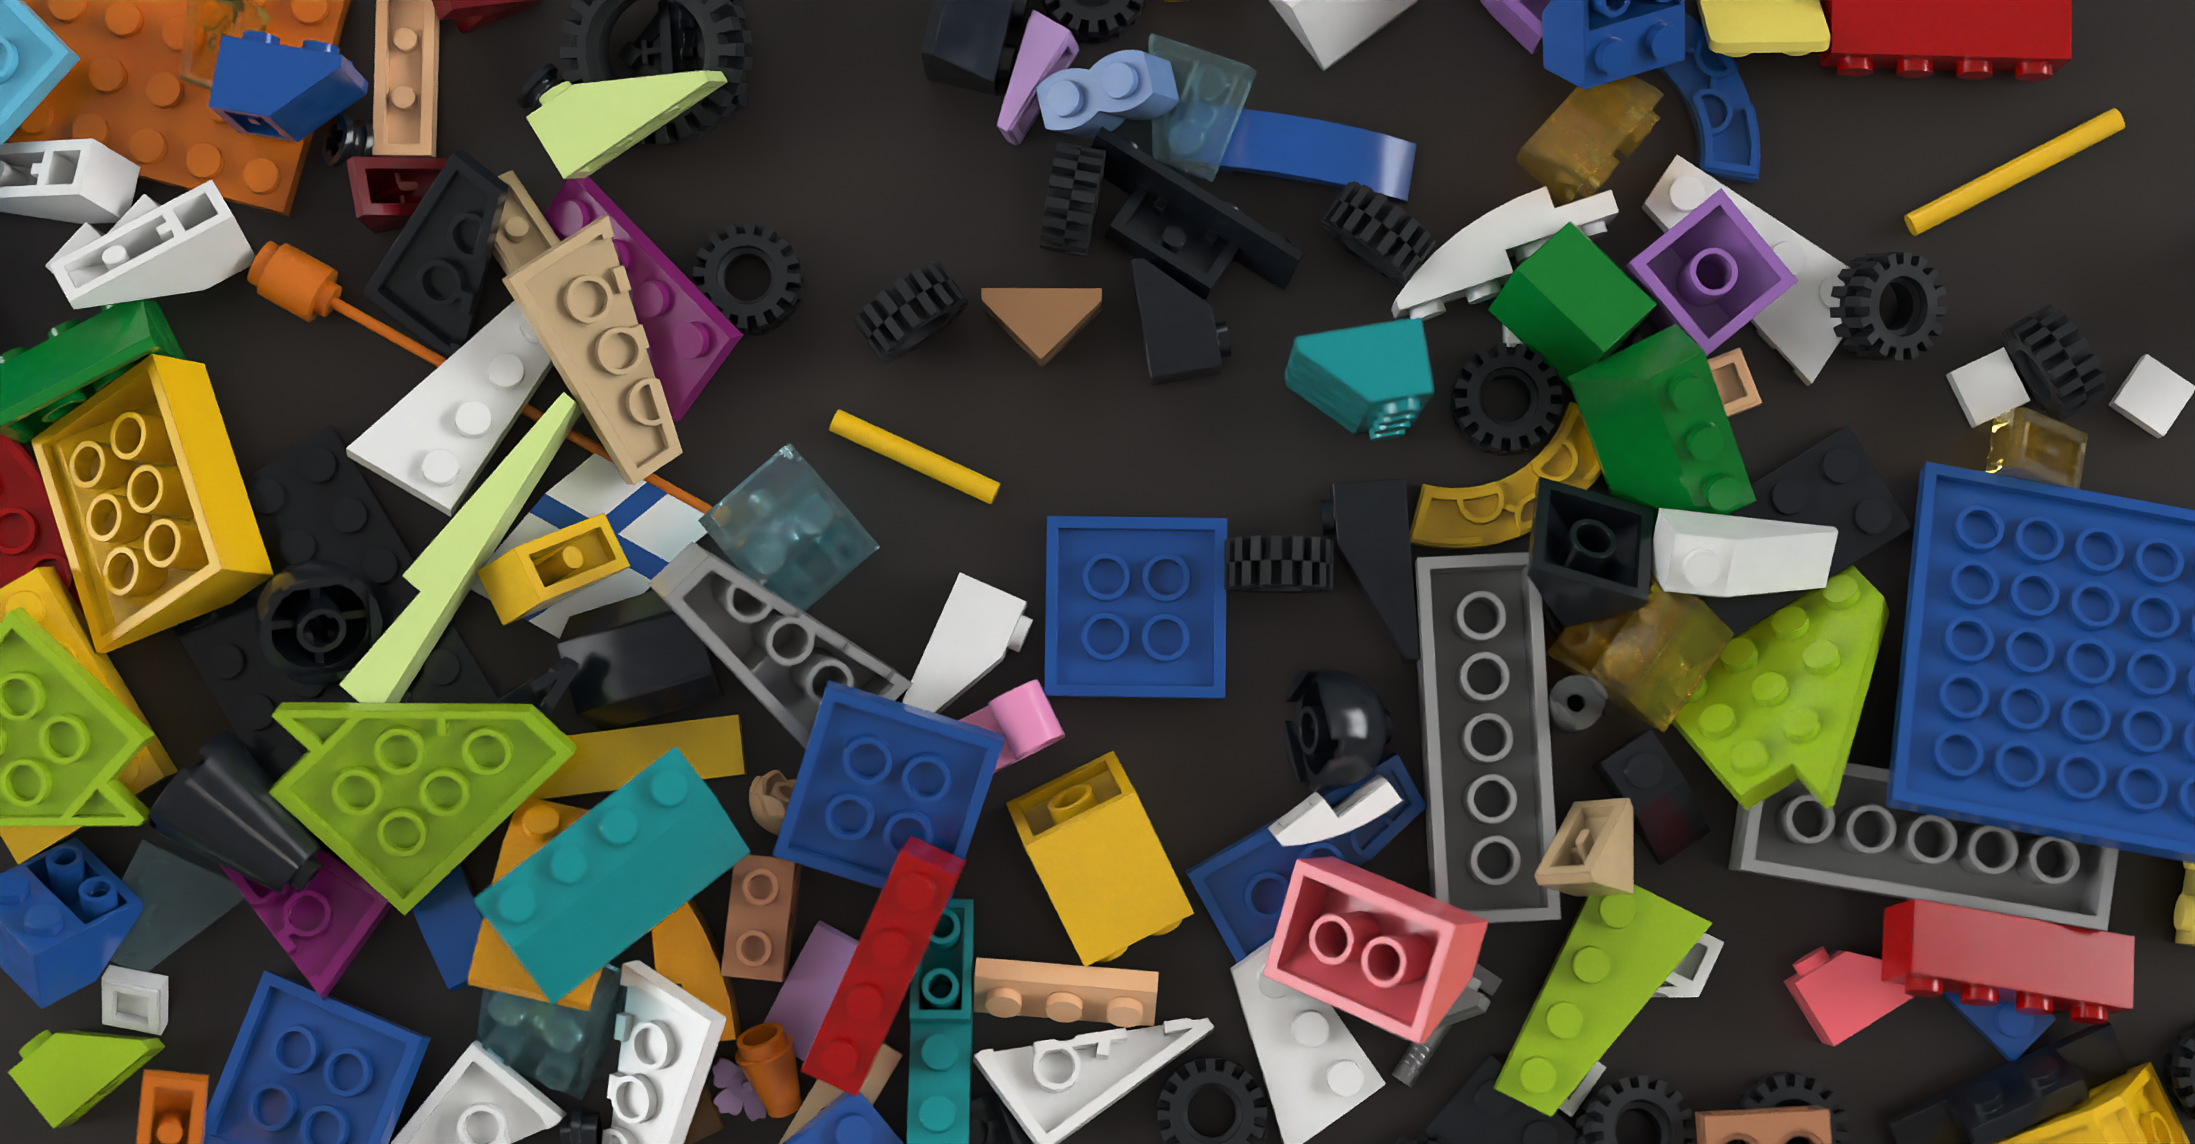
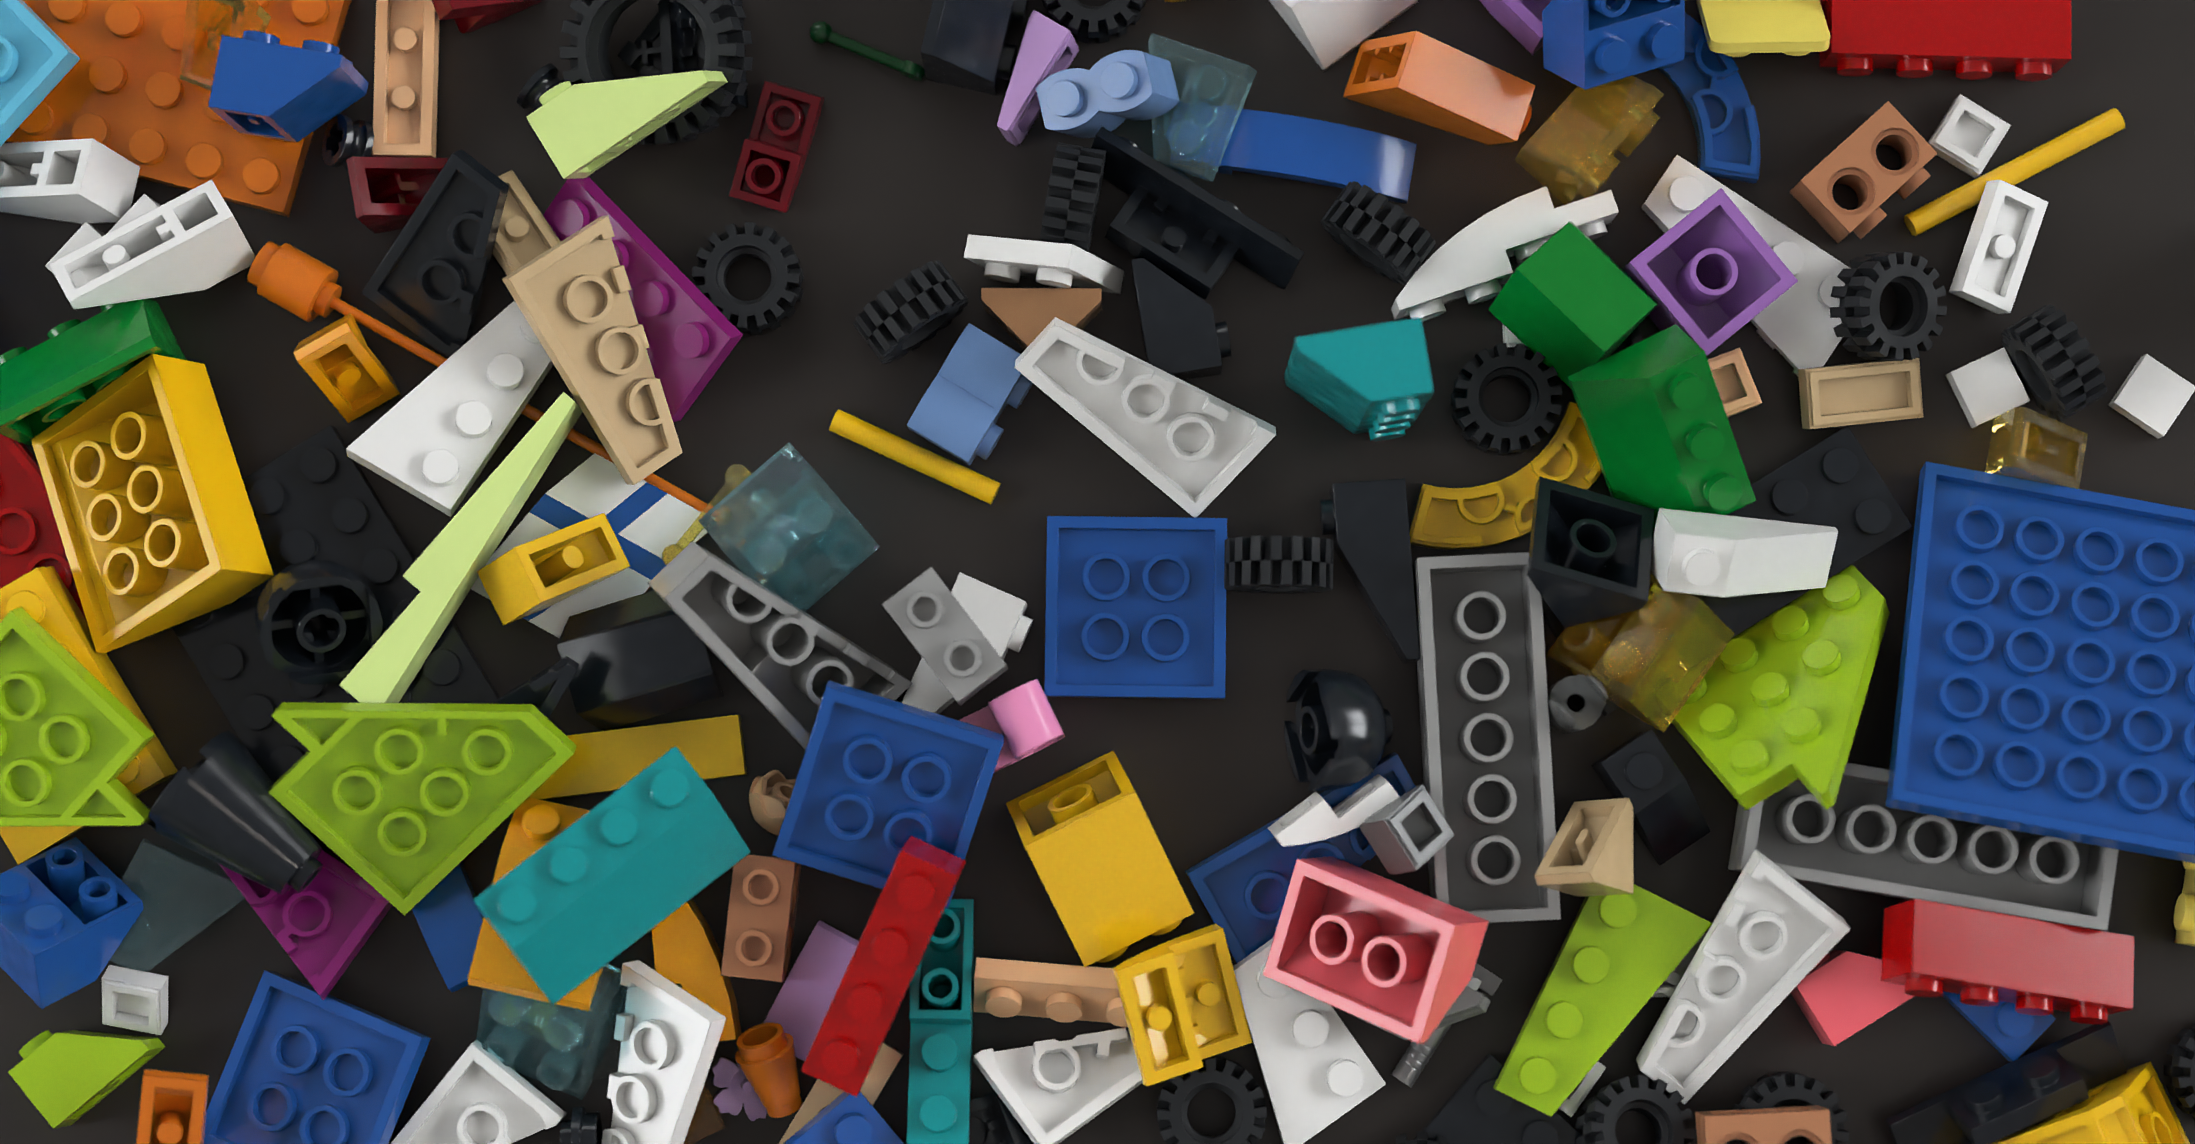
none -> light orange slope [293,313,400,423]
none -> clear yellow hinge [662,464,751,566]
none -> dark red slope [729,81,824,213]
none -> dark green hinge [809,21,925,81]
none -> light grey brick [882,567,1009,706]
none -> medium blue brick [907,323,1033,466]
none -> white wing [964,234,1124,294]
none -> white wing [1015,317,1276,518]
none -> yellow slope [1113,924,1252,1086]
none -> orange slope [1343,31,1536,145]
none -> dark grey slope [1360,785,1454,875]
none -> white wing [1636,849,1850,1104]
none -> nougat brick [1790,101,1938,243]
none -> tan tile [1798,358,1923,429]
none -> white tile [1928,94,2011,179]
none -> white plate [1949,179,2048,314]

